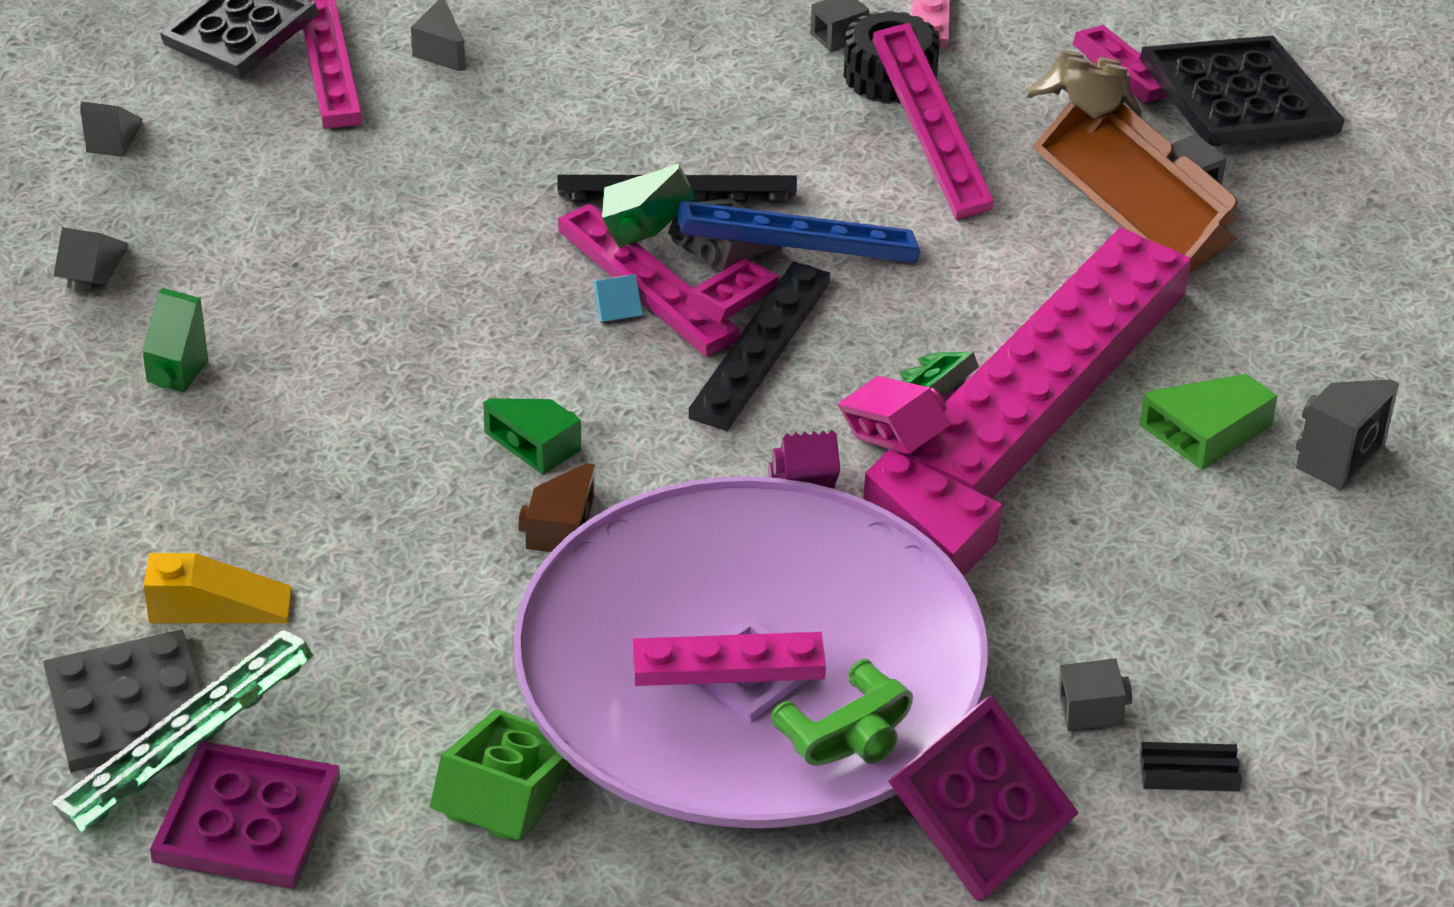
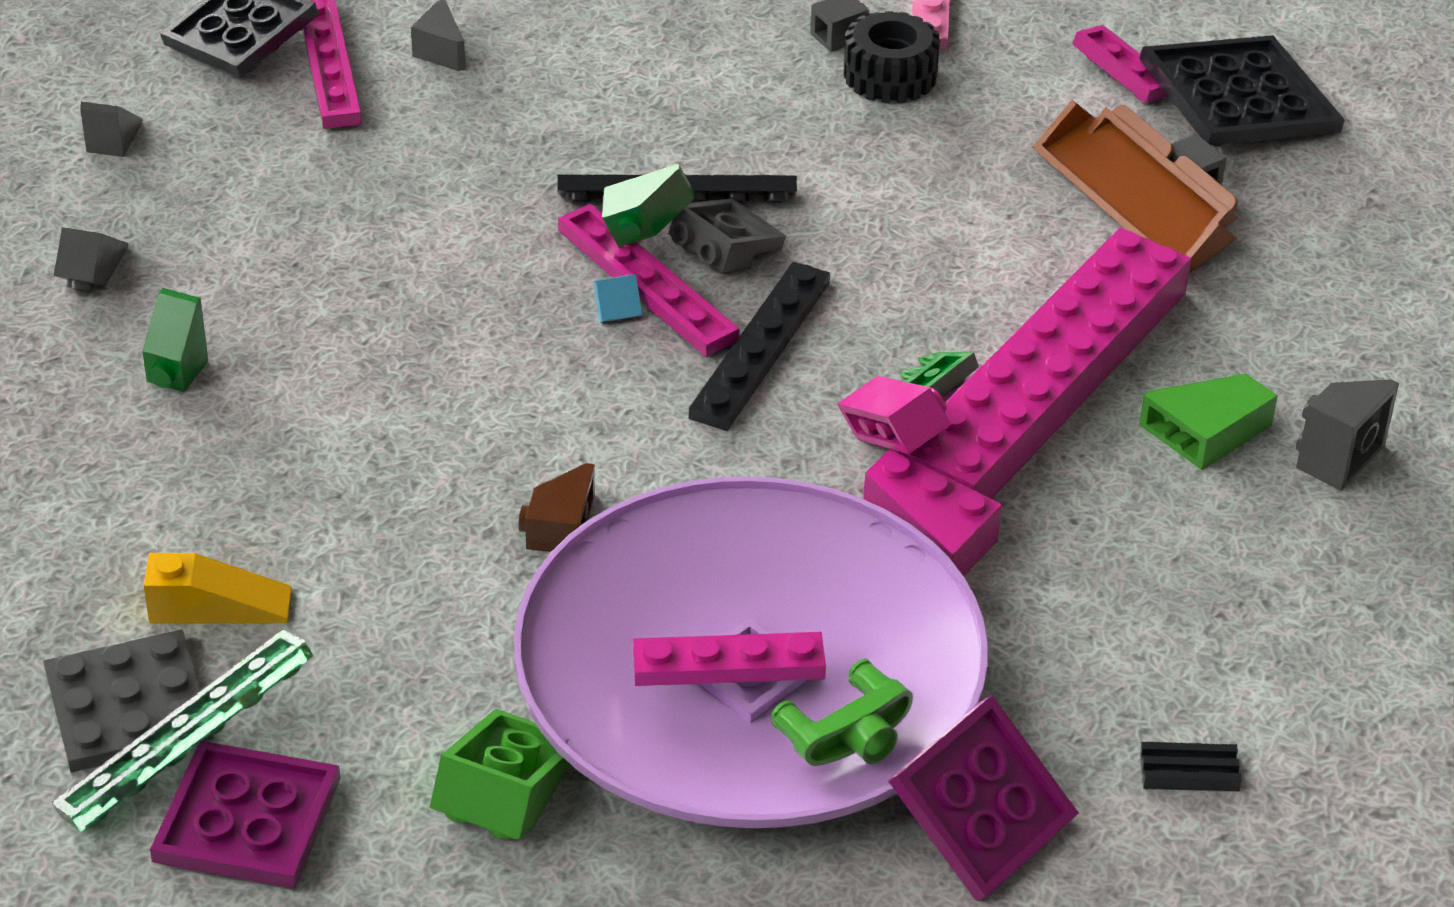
green slope [483,398,581,475] -> none
blue tile [677,201,920,263] -> none
dark pink plate [685,258,779,323] -> none
magenta brick [768,429,840,489] -> none
dark pink plate [873,23,994,220] -> none
dark tan brick [1027,50,1142,118] -> none
dark grey brick [1059,658,1132,731] -> none

